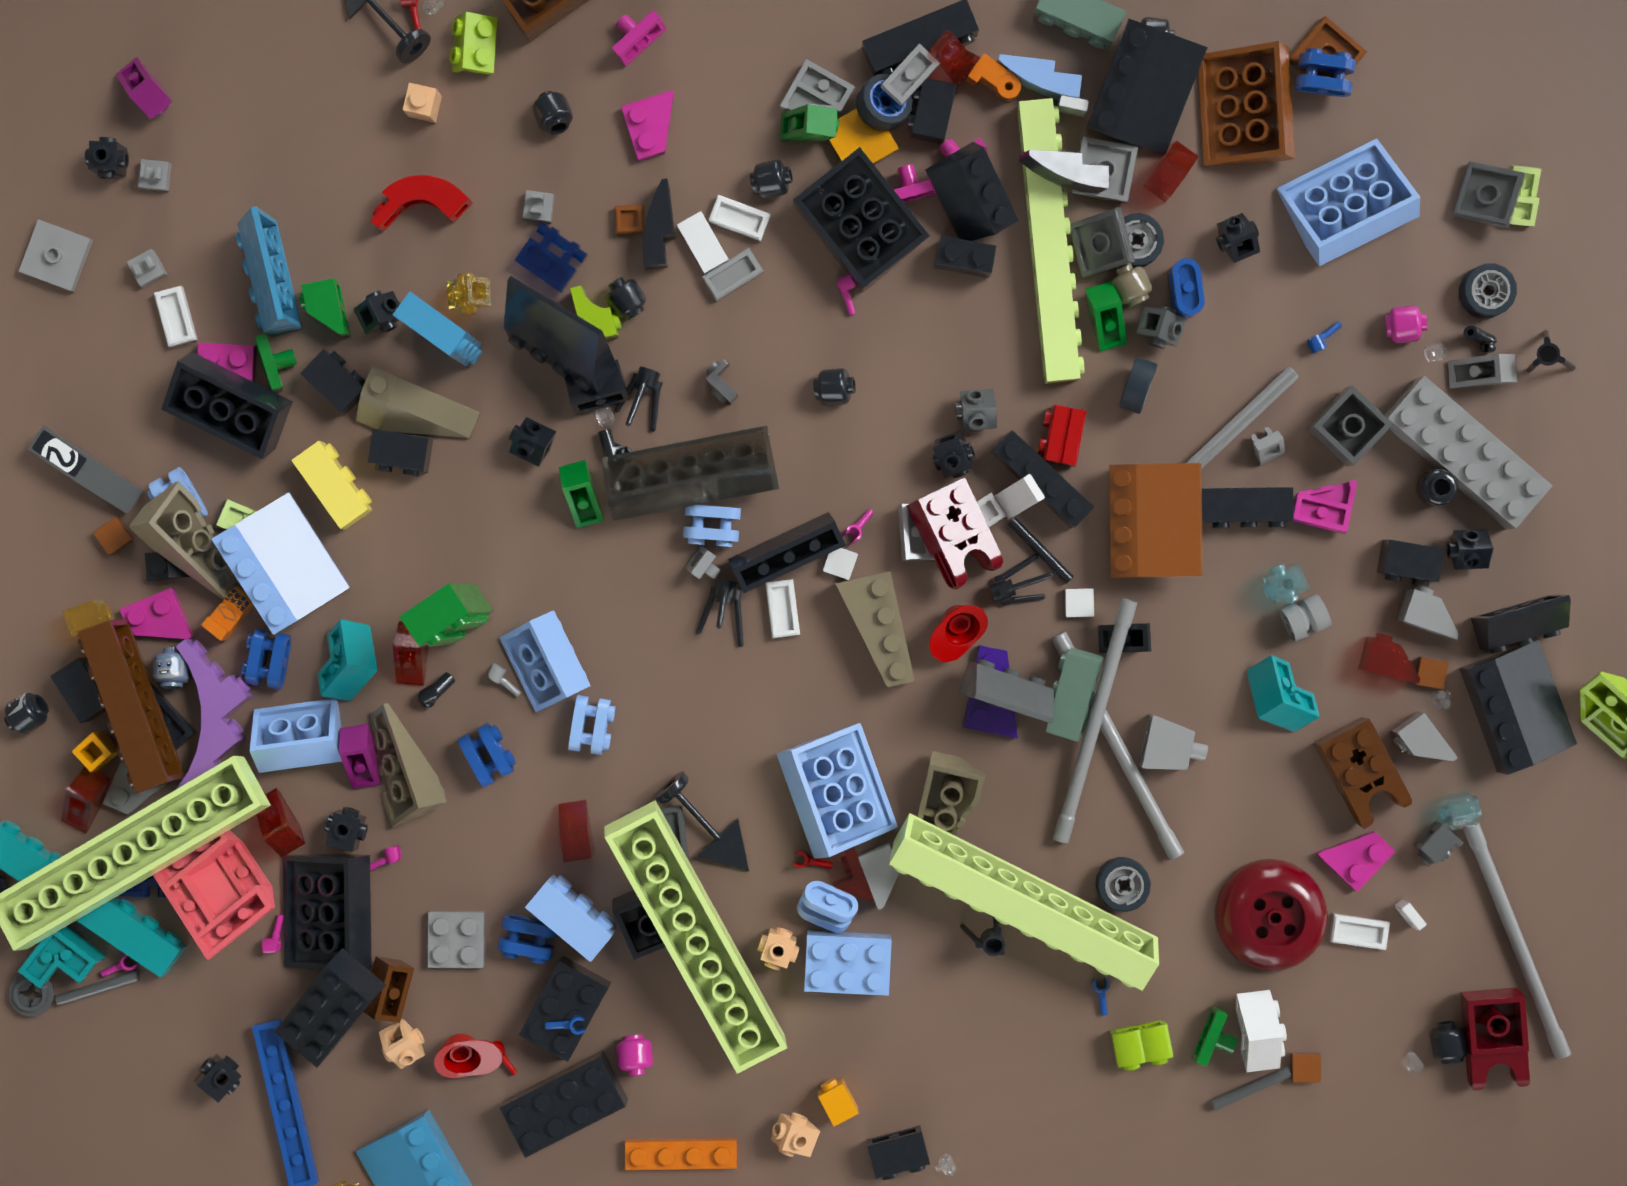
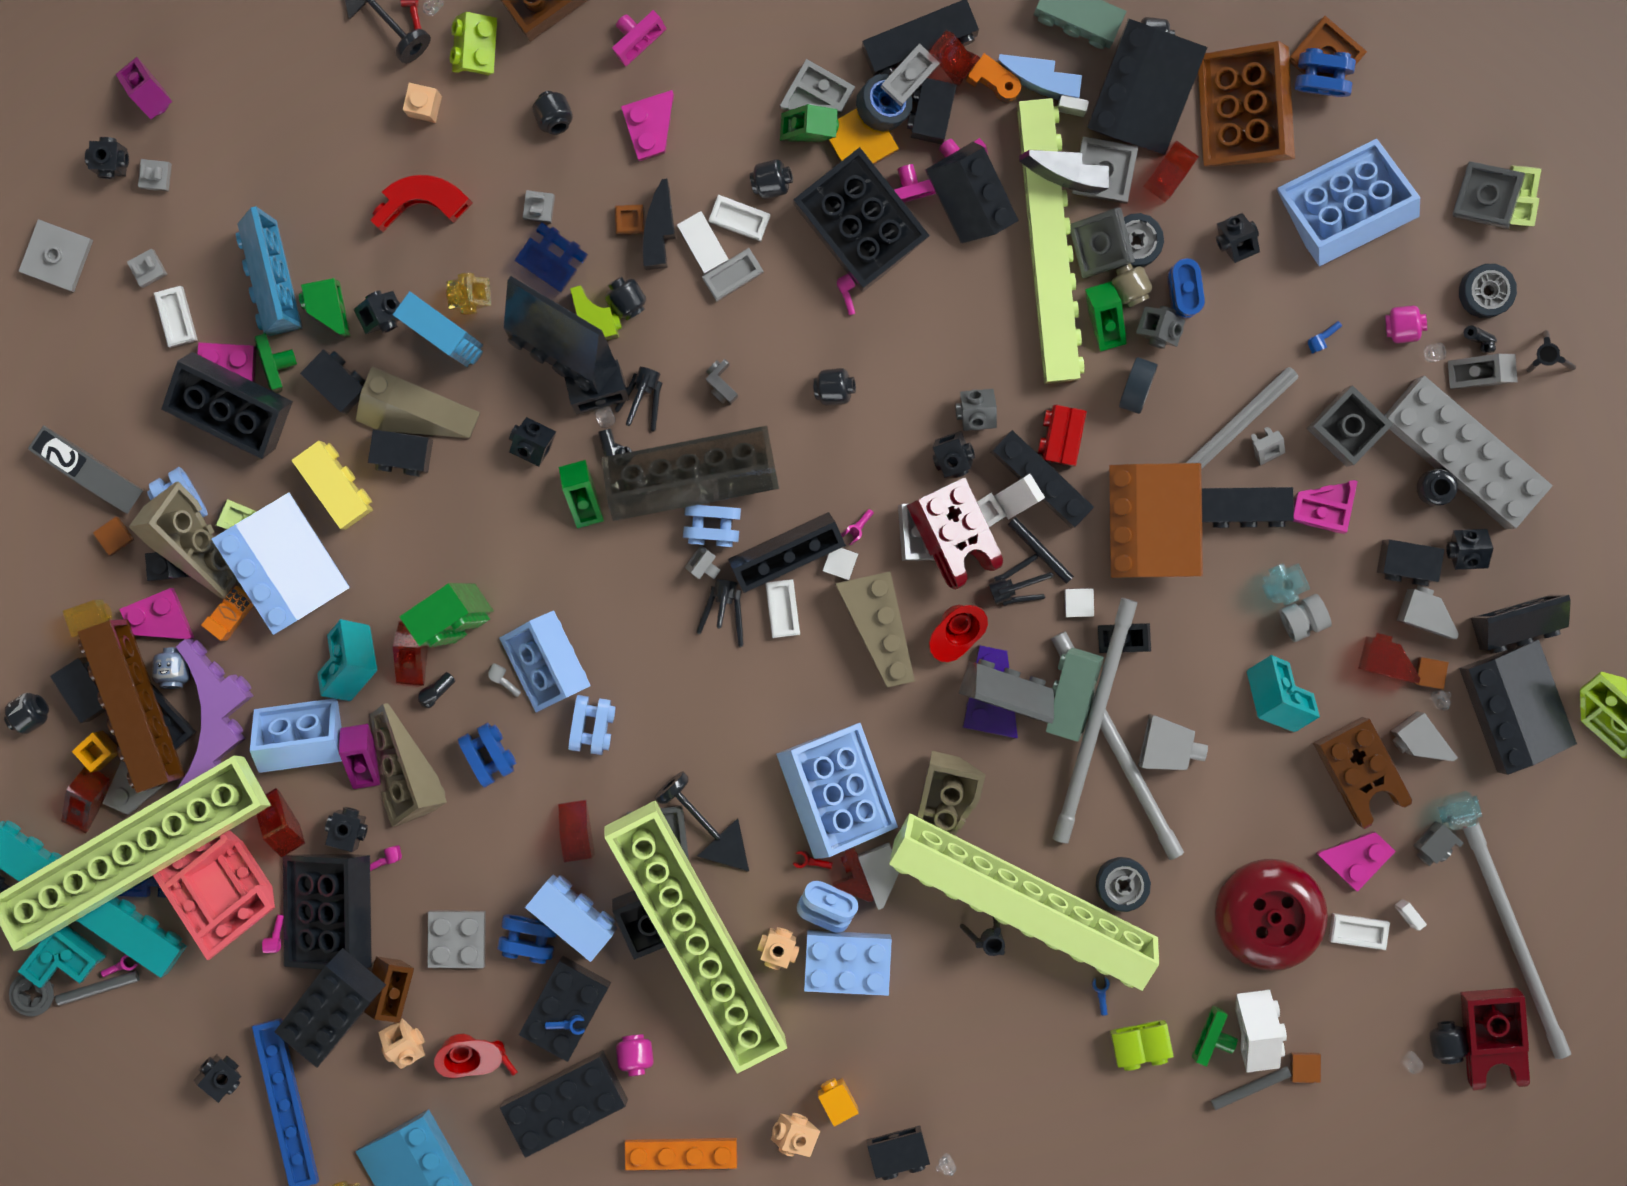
blue brick [241,629,292,690] -> none
black brick [935,236,997,278] -> none

